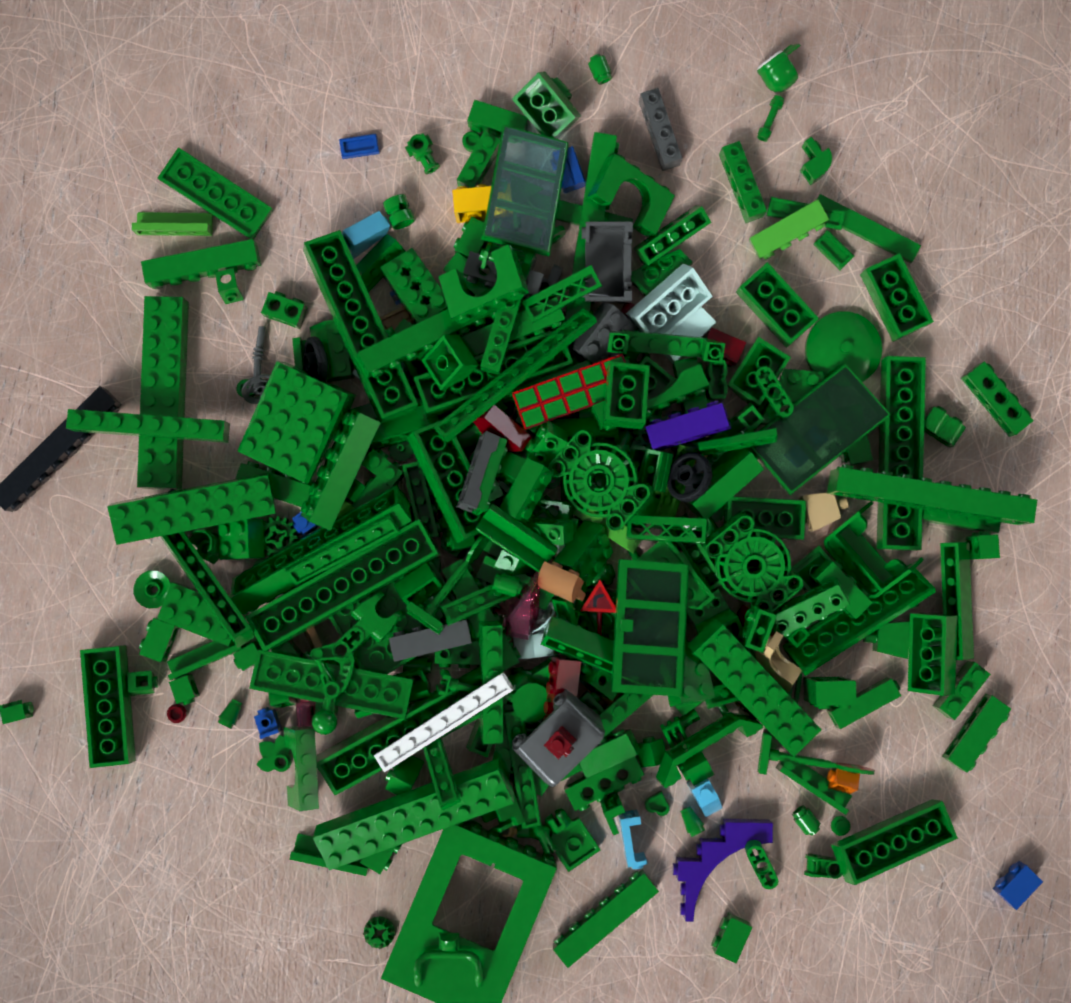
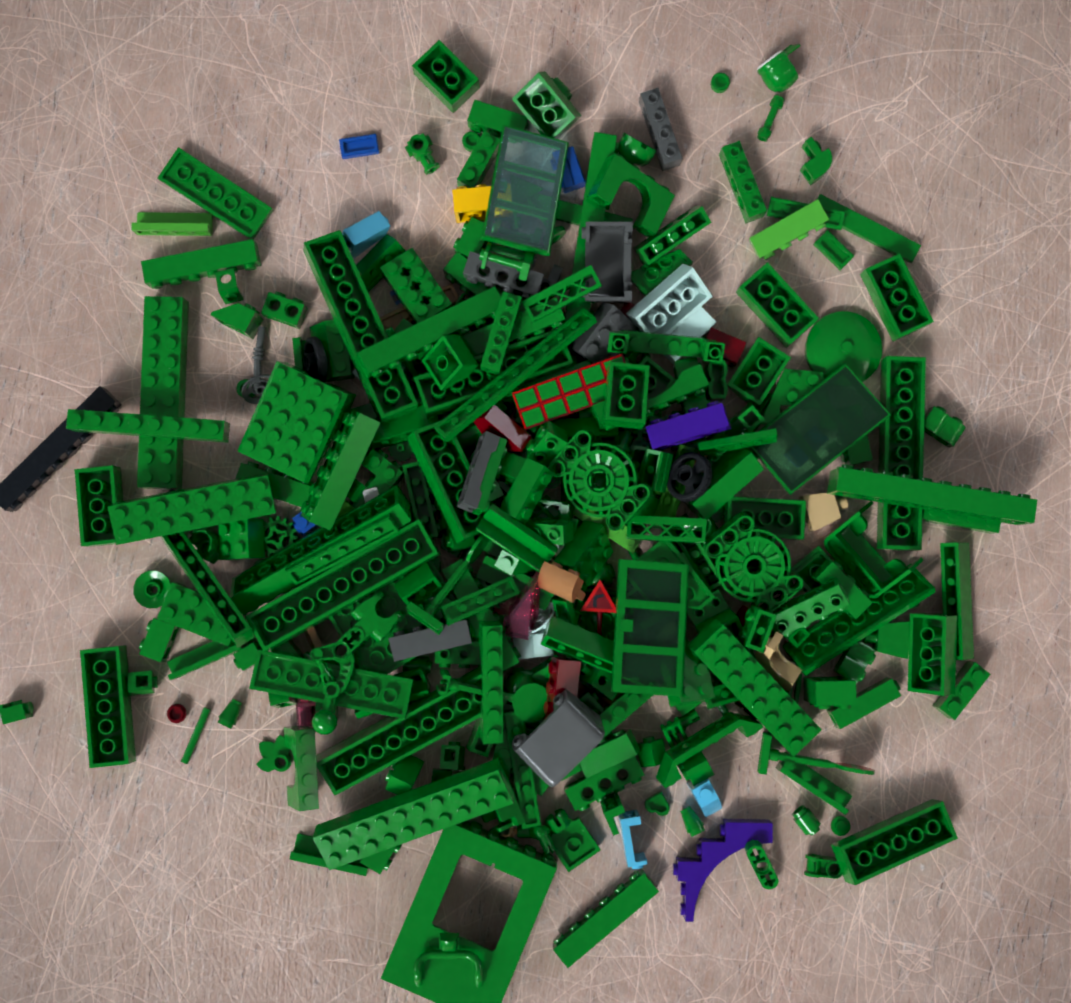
green brick [169,674,200,705] -> none
blue brick [254,707,282,739] -> none
green gear [363,916,395,949] -> none
white tile [374,672,514,772] -> none
green wheel [383,194,415,230] -> none
green tile [423,737,461,810] -> none
green arch [438,244,529,324] -> none
green brick [492,573,523,597] -> none
dark red brick [544,726,577,760] -> none
green brick [588,54,612,85] -> none
green brick [711,912,753,964] -> none
green beam [755,366,794,418] -> none
orange brick [827,769,860,794] -> none
green brick [942,694,1011,773] -> none
green brick [961,361,1034,437] -> none
green brick [966,531,1000,560] -> none
blue brick [993,861,1043,910] -> none
none -> green brick [74,465,123,547]
none -> green bar [181,707,211,764]
none -> green slope [211,303,264,340]
none -> white sticker [362,487,379,503]
none -> green brick [412,40,480,113]
none -> green brick [440,742,465,771]
none -> green cylinder [618,133,657,167]
none -> green tile [710,73,730,93]
none -> green brick [833,641,876,684]

